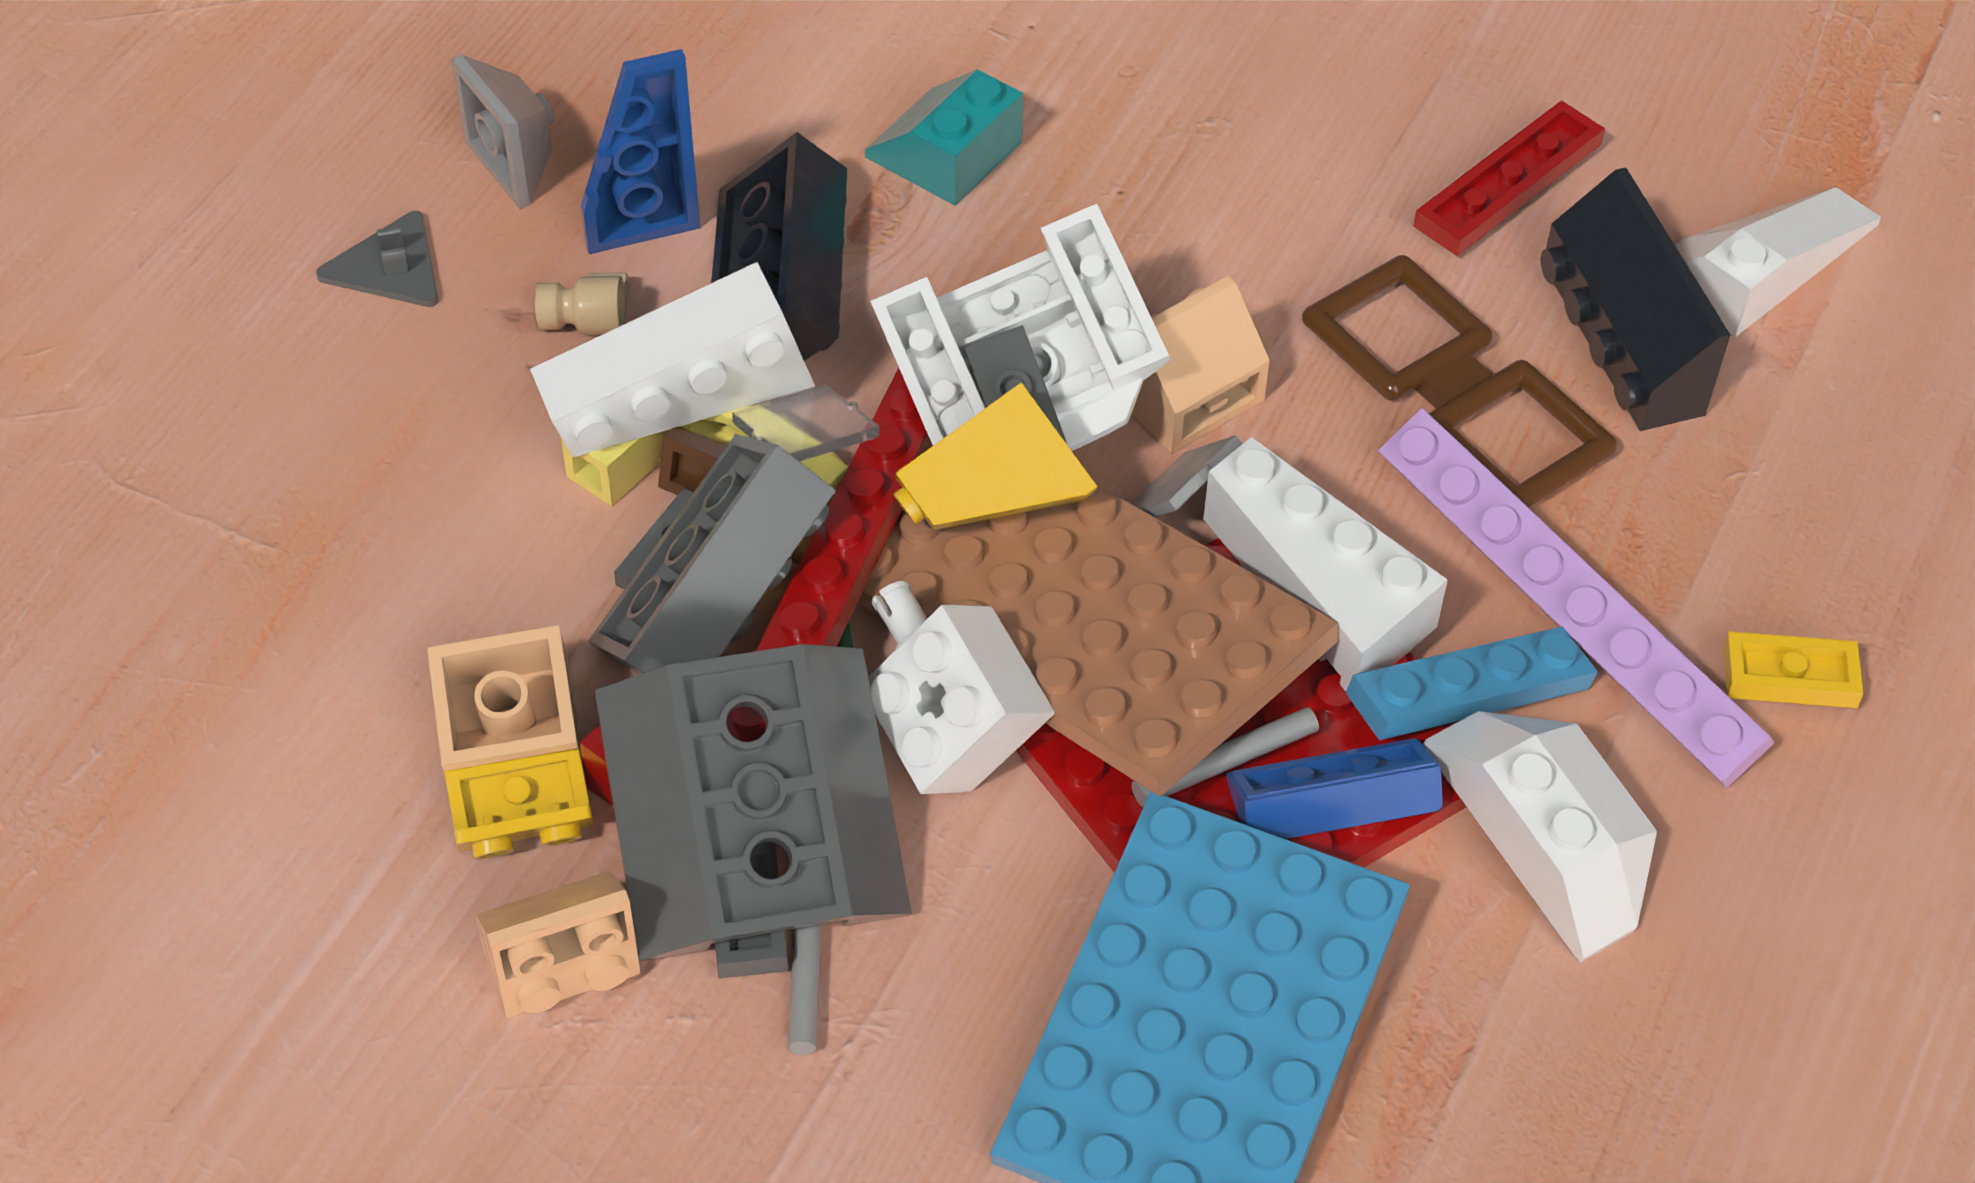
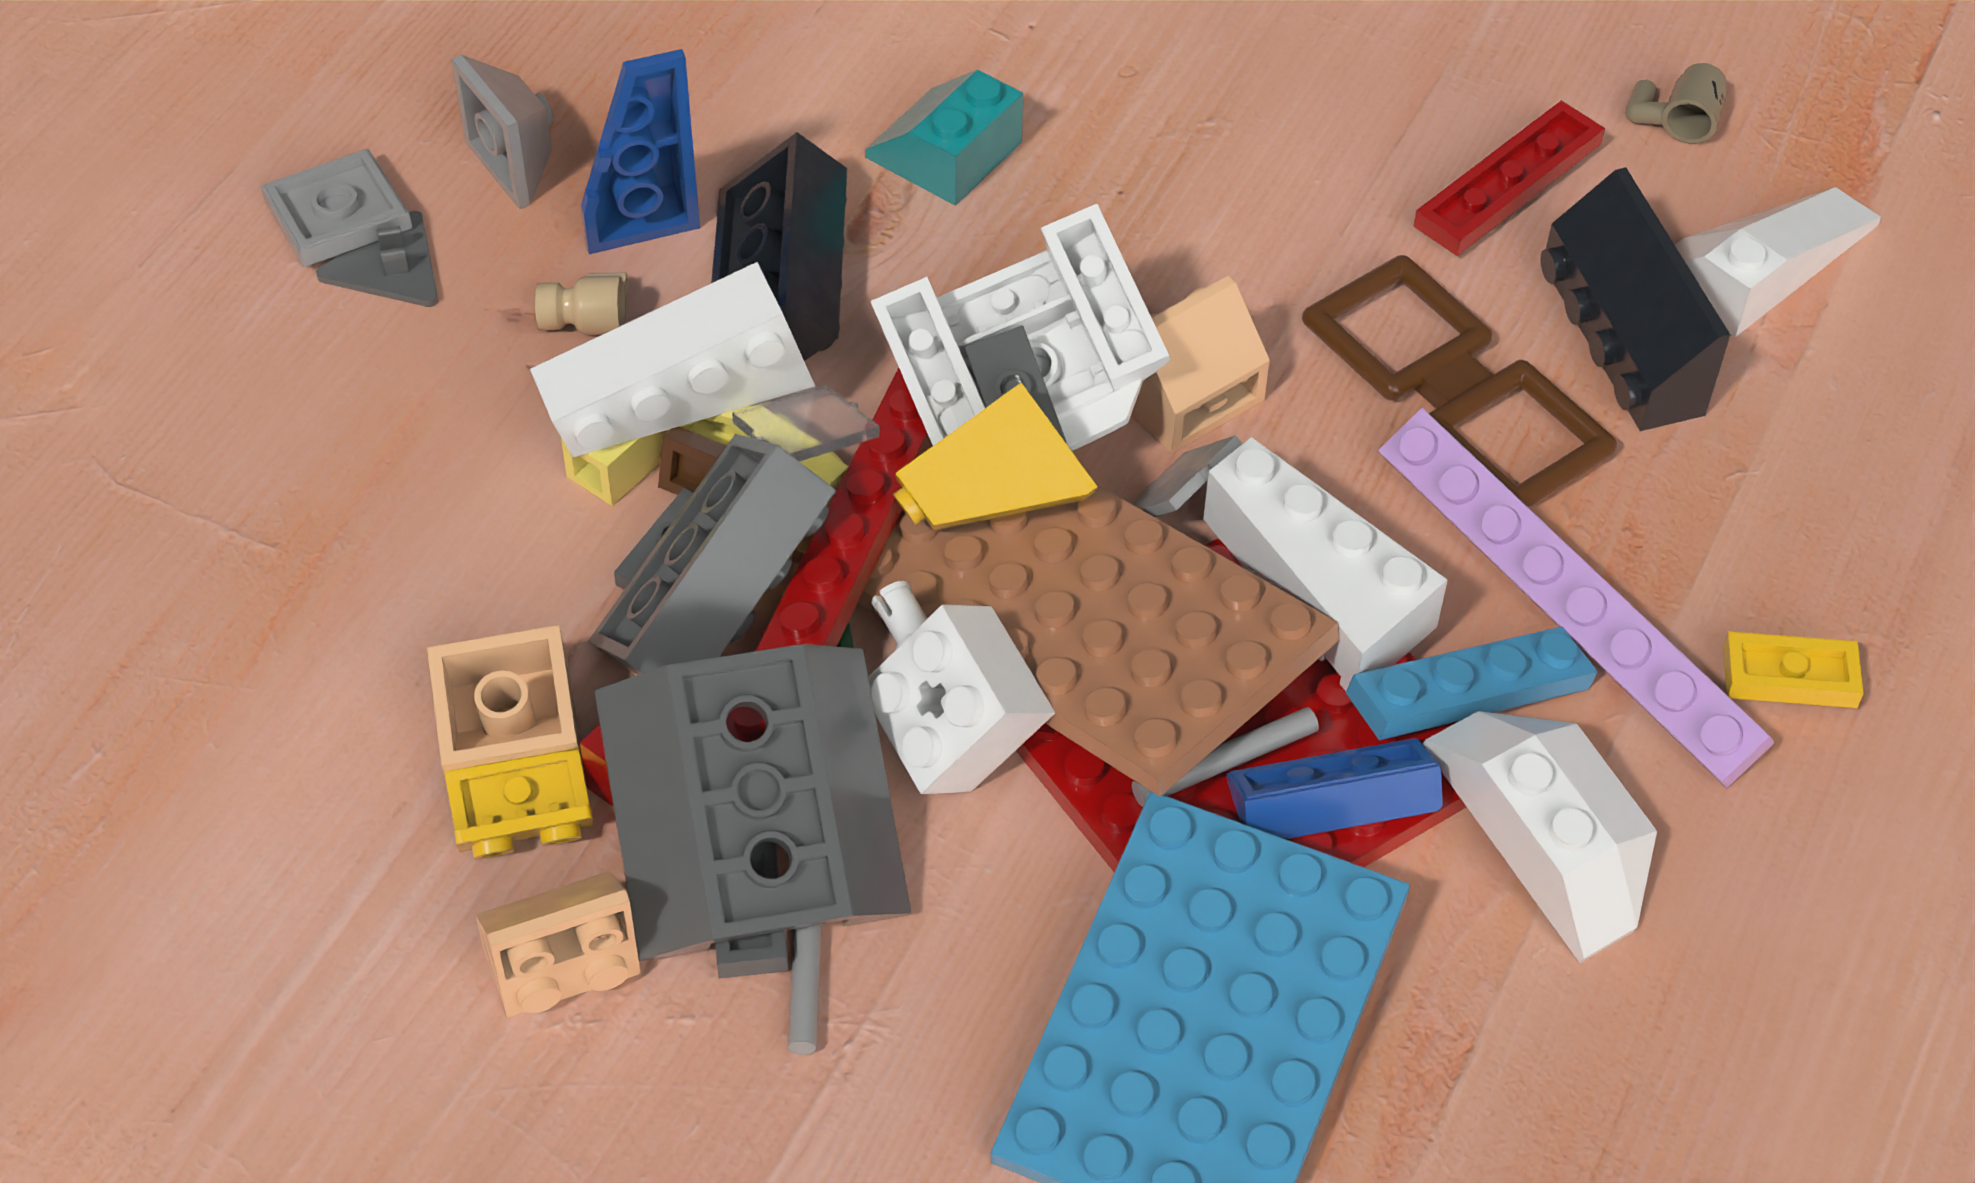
none -> light grey tile [261,149,412,267]
none -> dark tan piece [1625,63,1727,144]

